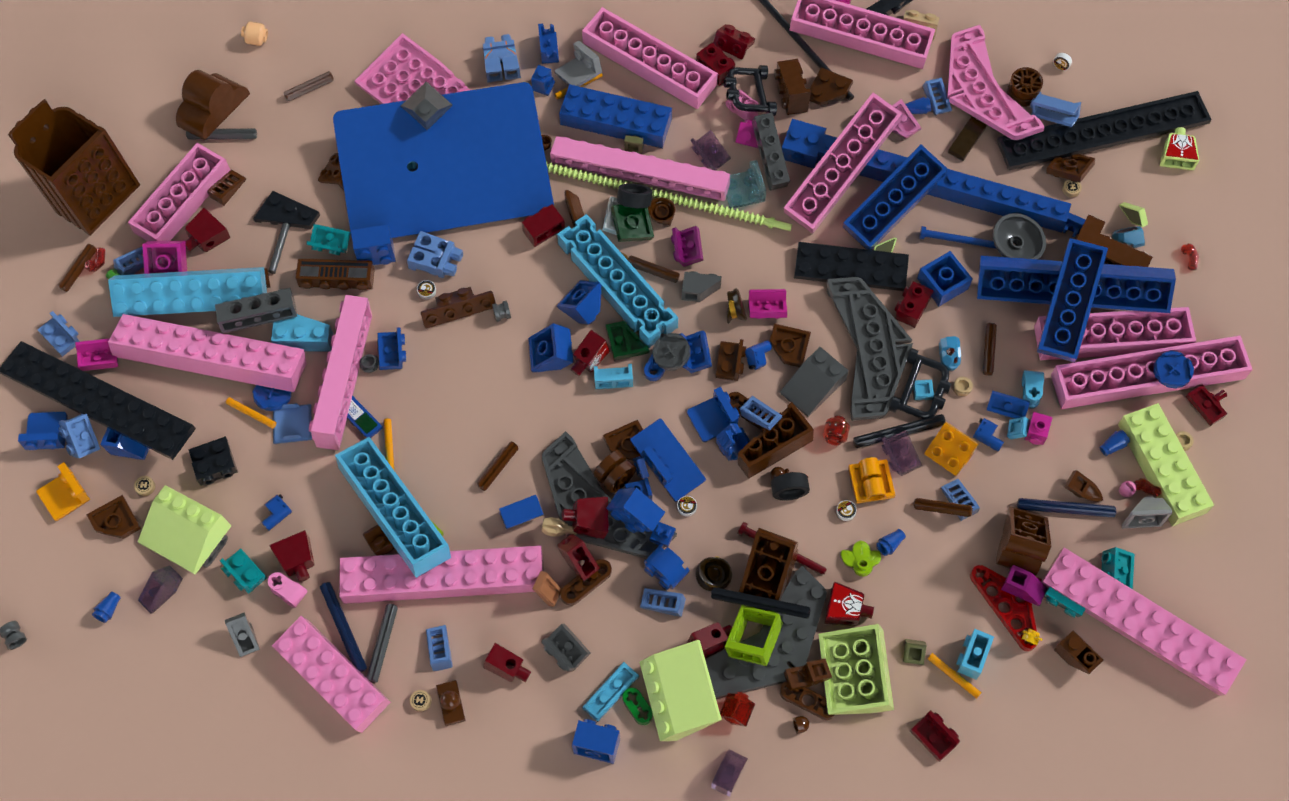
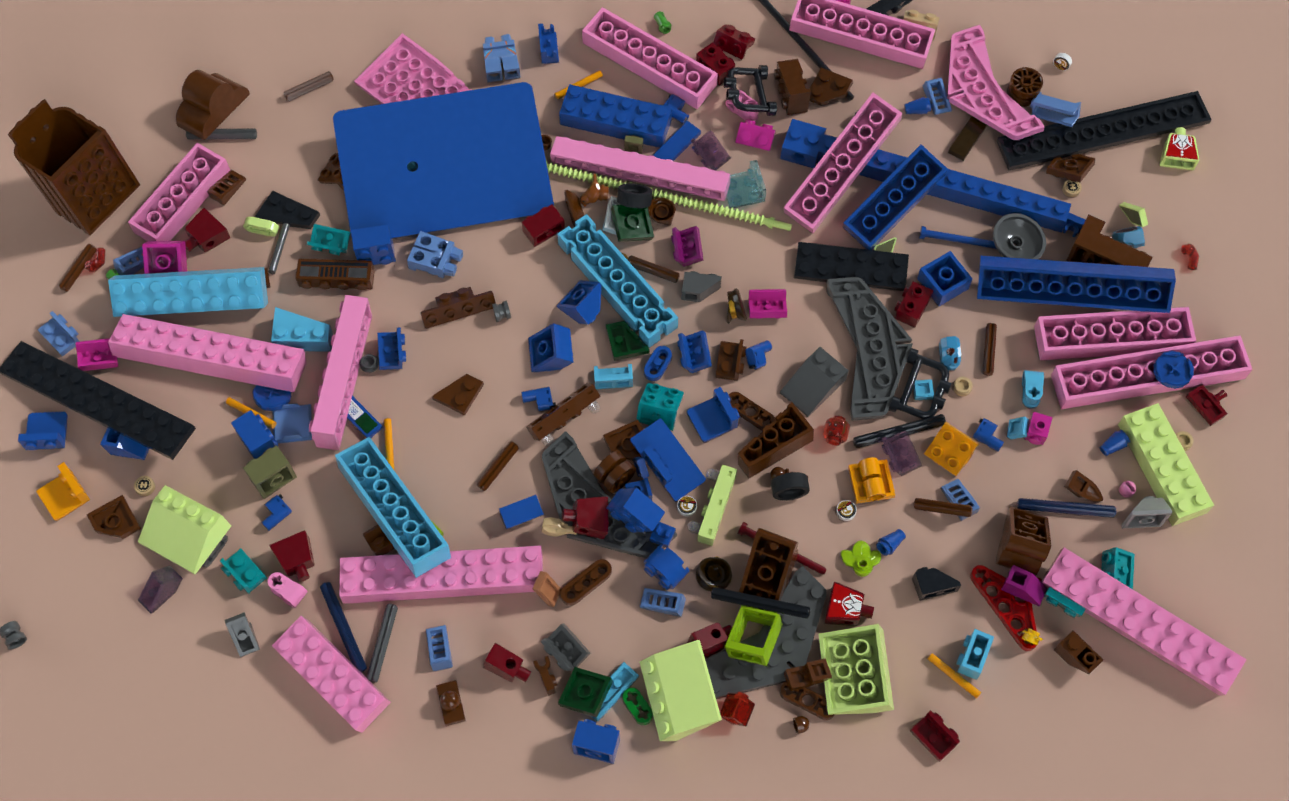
medium blue bracket [59,414,100,458] -> none
blue cone [92,592,121,623] -> none
black plate [188,436,238,486] -> none
dark grey brick [215,288,297,334] -> none
light nougat head [241,21,268,46] -> none
dark grey slope [401,81,452,130] -> none
tan tile [410,690,431,712] -> none
tile [417,280,436,300] -> none
blue brick [531,65,556,96] -> none
light grey bracket [555,41,602,87] -> none
dark red torso [557,534,600,581] -> none
dark red torso [571,330,610,376] -> none
dark grey tile [652,333,691,370] -> none
clear purple slope [711,749,748,797] -> none
blue hair [716,423,750,461] -> none
medium blue slope [740,396,782,430] -> none
dark grey brick [752,112,790,191] -> none
reddish brown plate [770,323,811,368] -> none
bright pink wing [892,99,921,139] -> none
olive slope [903,639,927,665] -> none
blue plate [986,391,1030,418] -> none
blue brick [1037,238,1108,362] -> none
clear red arm [1134,478,1161,496] -> none
none -> blue brick [231,410,279,459]
none -> yellowish green beam [243,216,279,237]
none -> olive brick [243,445,297,499]
none -> reddish brown wing [432,374,484,415]
none -> blue piece [521,387,556,412]
none -> reddish brown piece [526,383,601,447]
none -> reddish brown plate [533,656,558,696]
none -> dark green plate [558,667,613,718]
none -> dark orange animal [580,174,609,207]
none -> teal bracket [636,383,684,431]
none -> blue tile [653,121,701,161]
none -> bright green pin [654,11,672,34]
none -> blue piece [663,94,689,124]
none -> yellowish green piece [687,464,737,546]
none -> black slope [912,567,961,601]

